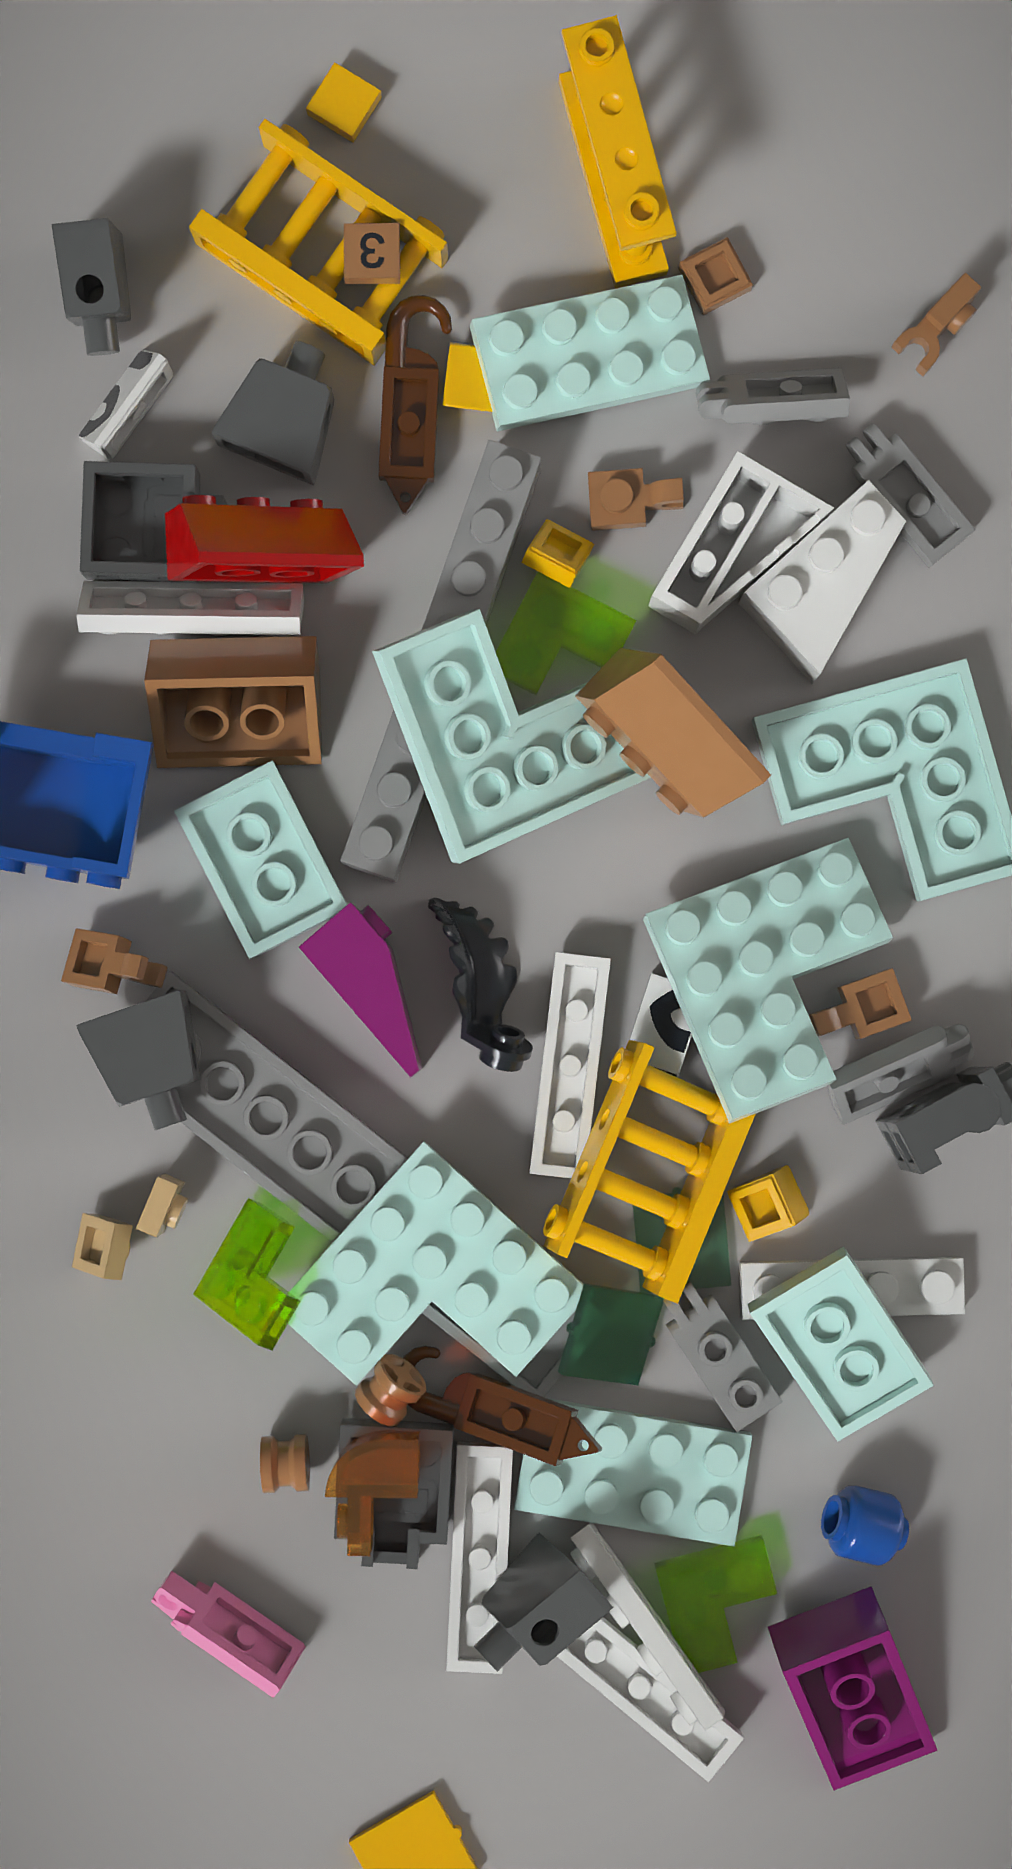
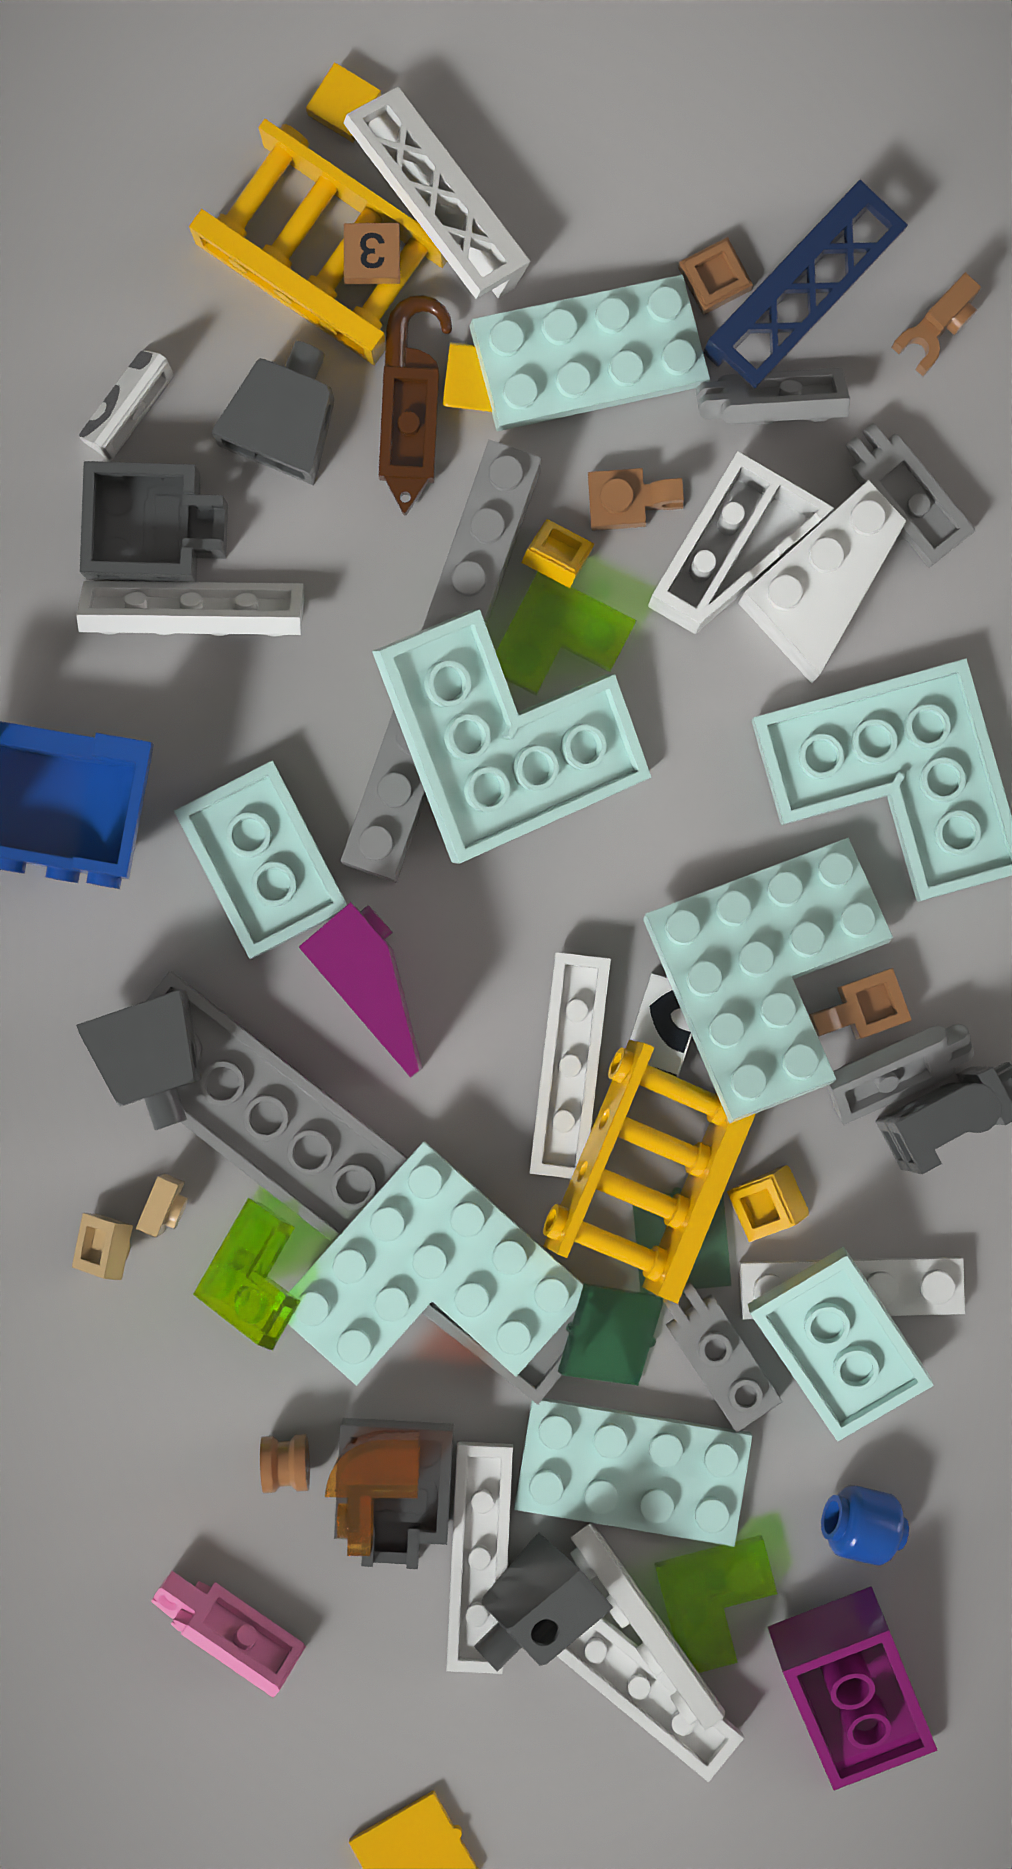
dark grey torso [52,218,131,356] -> none
medium nougat plate [61,928,168,994] -> none
medium nougat slope [144,636,322,768] -> none
red slope [165,495,364,584] -> none
medium nougat wheel [355,1354,426,1427] -> none
reddish brown plate [403,1345,602,1466] -> none
black plant [428,898,533,1072] -> none
yellow fence [558,15,677,289] -> none
medium nougat slope [575,648,771,818] -> none
none -> white fence [343,87,531,299]
none -> dark blue fence [703,180,908,388]

